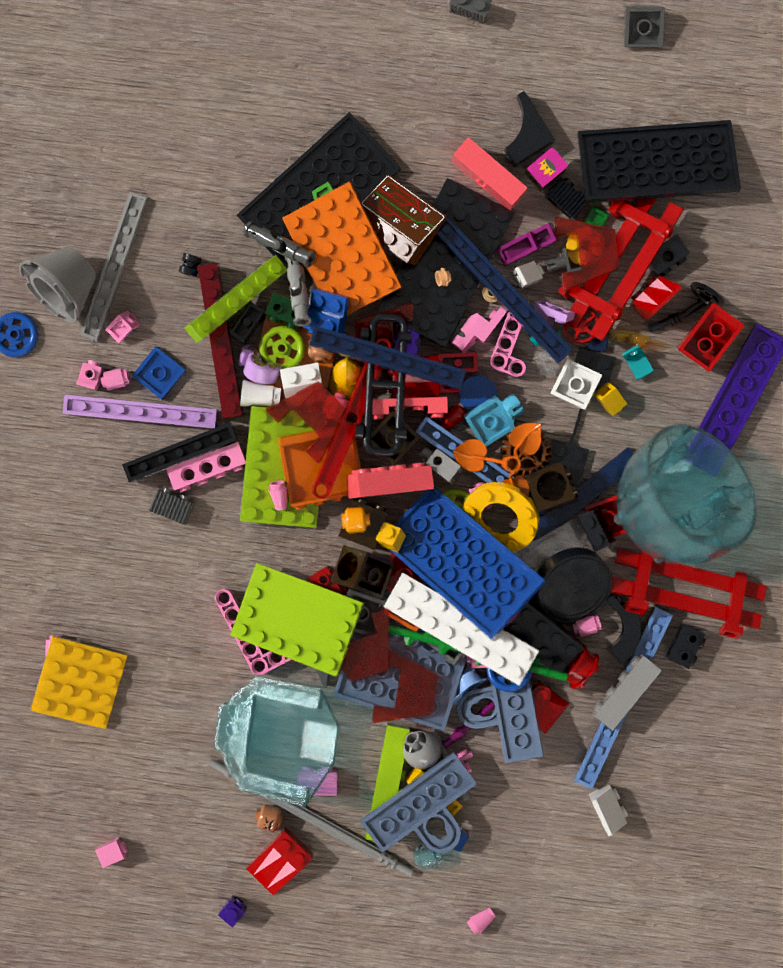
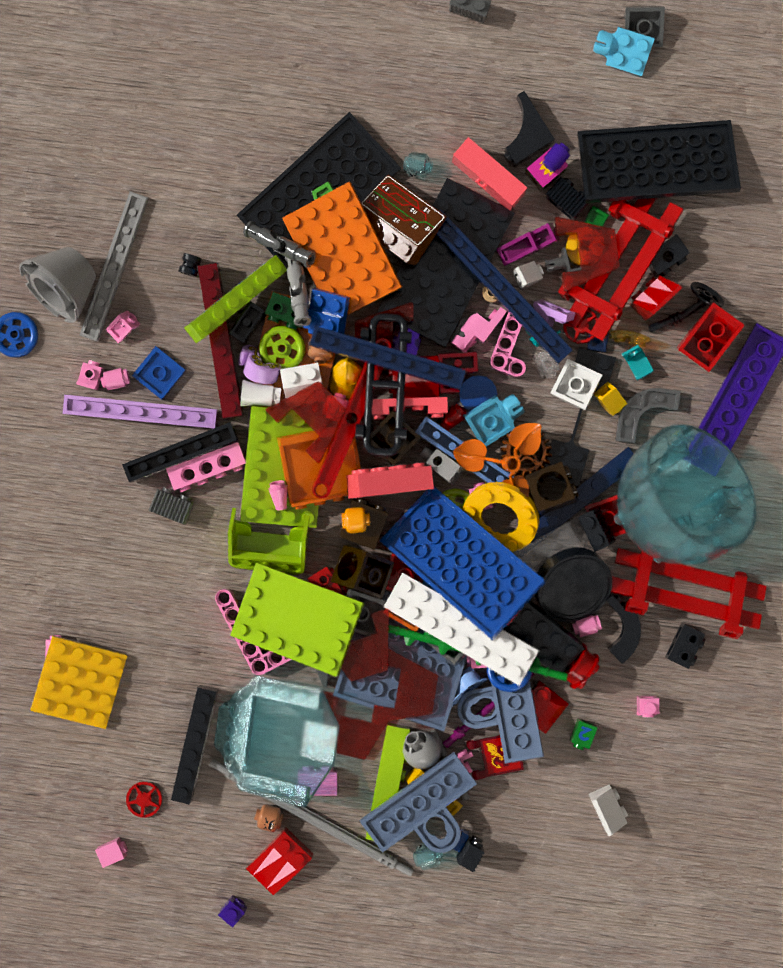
yellow brick [376,522,406,553] -> none
light nougat plate [435,268,451,287] -> none
bright pink cone [467,908,496,935] -> none
medium blue plate [574,606,673,789] -> none
light grey brick [592,654,662,731] -> none
none -> red wheel [126,781,162,818]
none -> black brick [171,685,219,805]
none -> lime windscreen [228,508,309,575]
none -> clear red wing [322,690,392,760]
none -> clear light blue head [403,152,433,178]
none -> black brick [456,835,485,872]
none -> flag [466,735,524,780]
none -> dark purple brick [542,143,570,173]
none -> green brick [570,719,598,750]
none -> medium azure plate [593,26,655,76]
none -> flat silver plate [615,388,681,443]
none -> bright pink brick [637,696,659,717]

